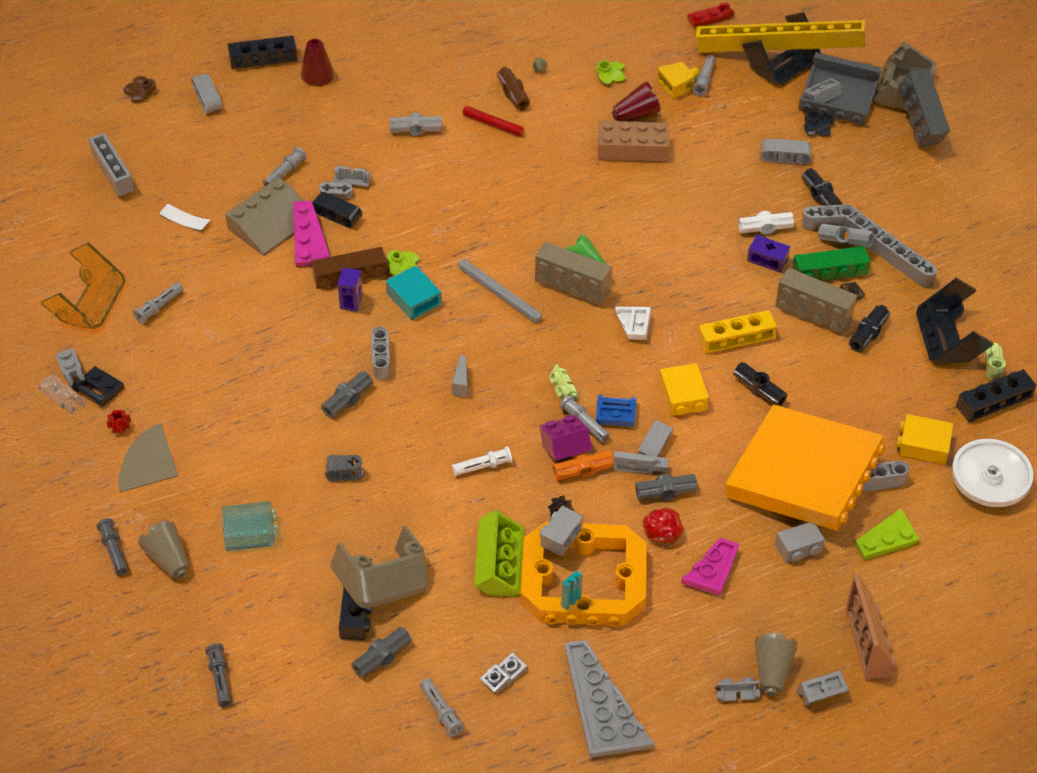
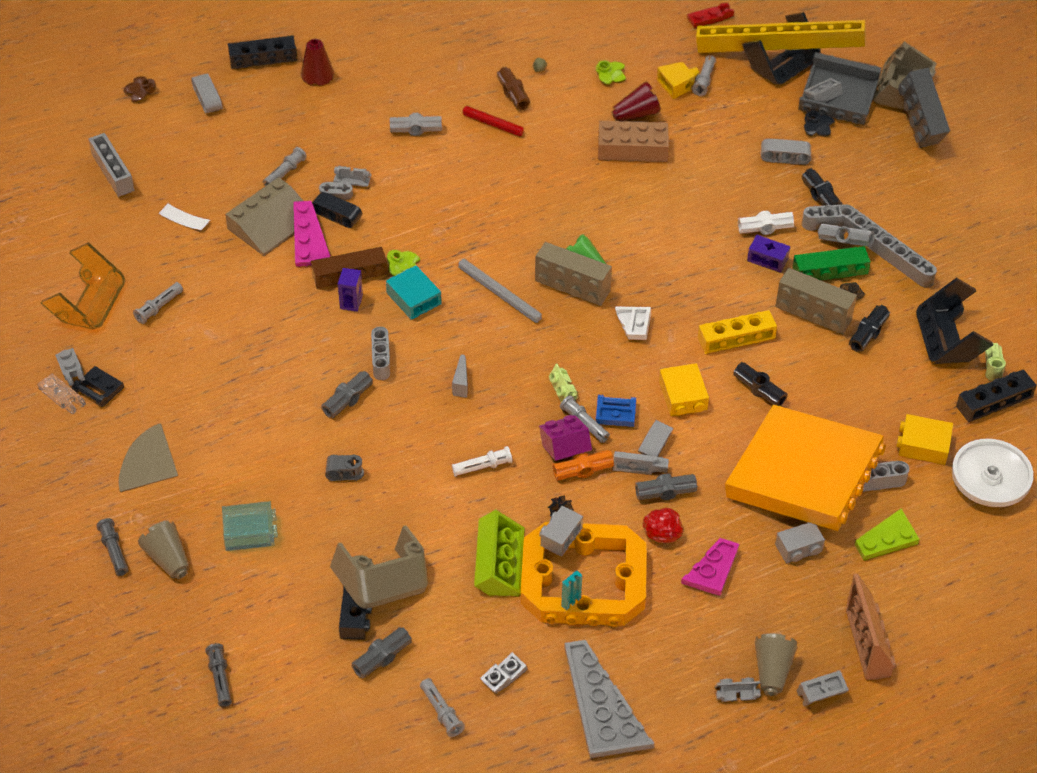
red gear [106,410,131,433] -> none

